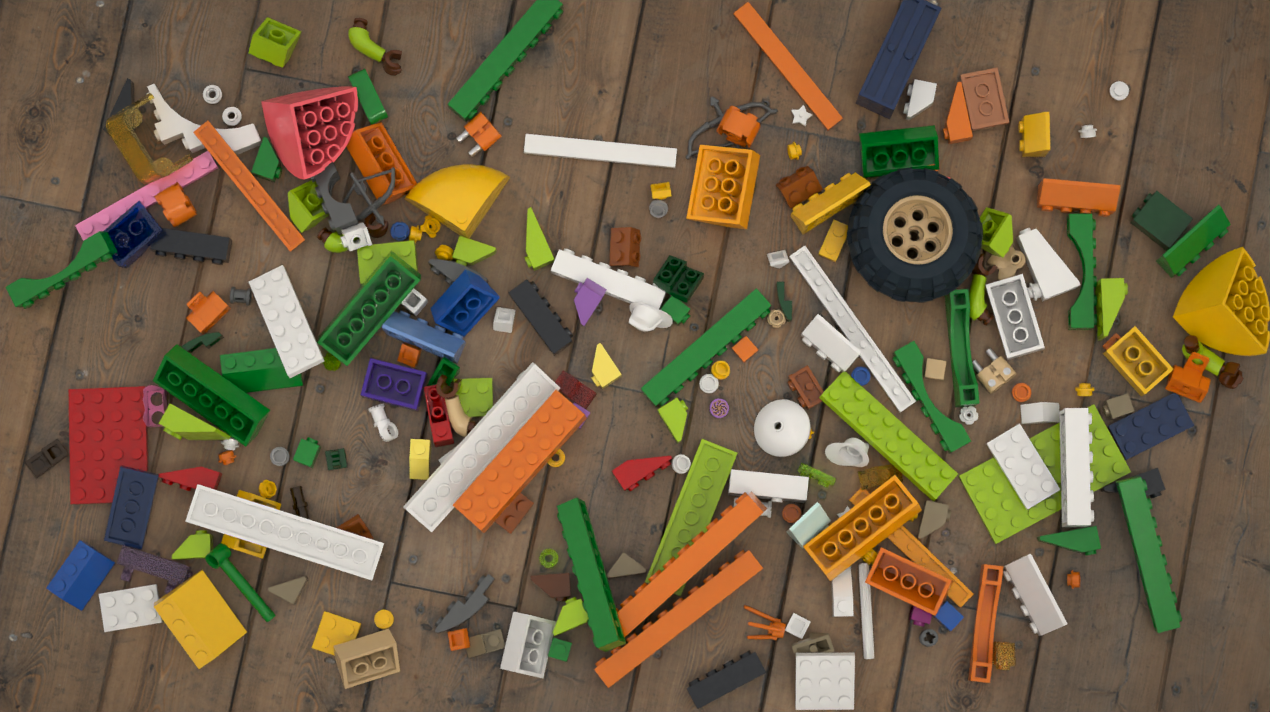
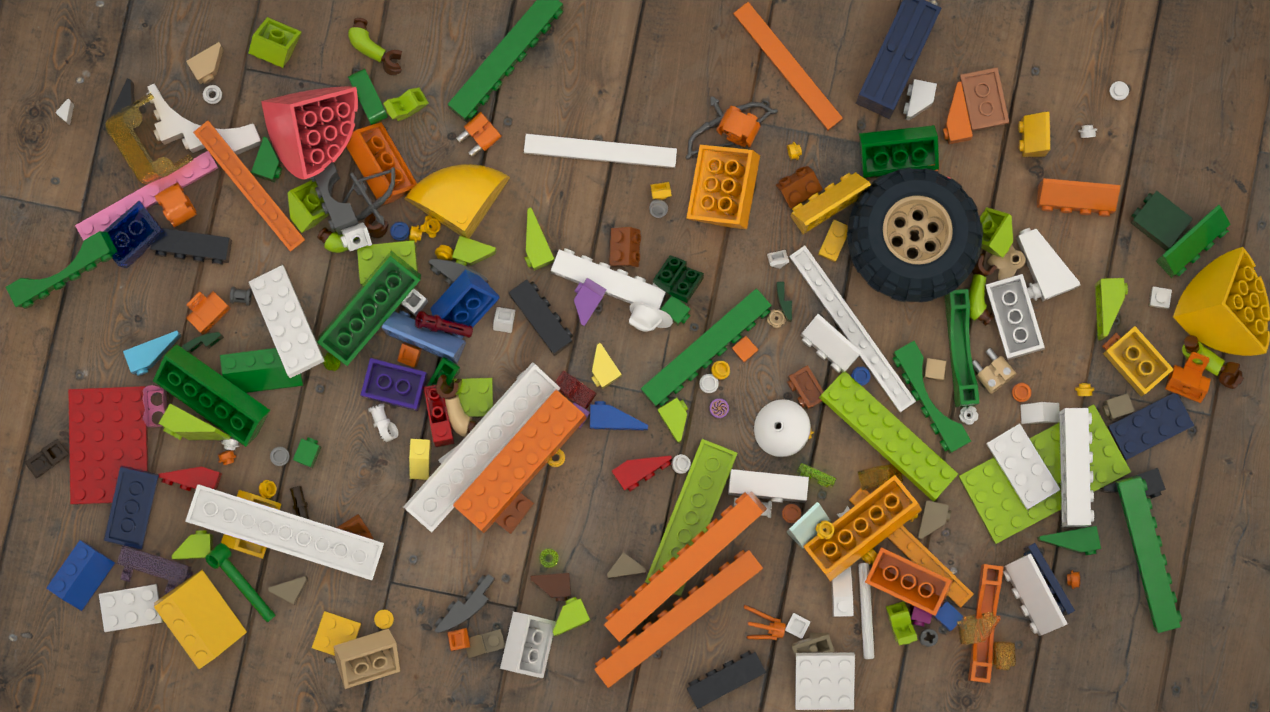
white plate [222,107,242,126] -> none
dark green tile [325,448,348,471] -> none
green brick [548,638,573,662] -> none
green brick [557,498,626,652] -> none
white piece [791,105,813,127] -> none
white piece [825,438,869,467] -> none
green arch [1067,214,1097,330] -> none
none -> white slope [56,99,74,125]
none -> medium azure slope [123,331,181,376]
none -> tan slope [186,42,223,84]
none -> lime brick [383,87,429,121]
none -> dark red pin [415,311,473,338]
none -> blue slope [590,401,648,430]
none -> yellow plate [816,520,834,539]
none -> lime brick [886,601,918,646]
none -> clear yellow slope [957,612,1001,645]
none -> dark blue plate [1023,543,1075,615]
none -> white plate [1149,287,1172,309]

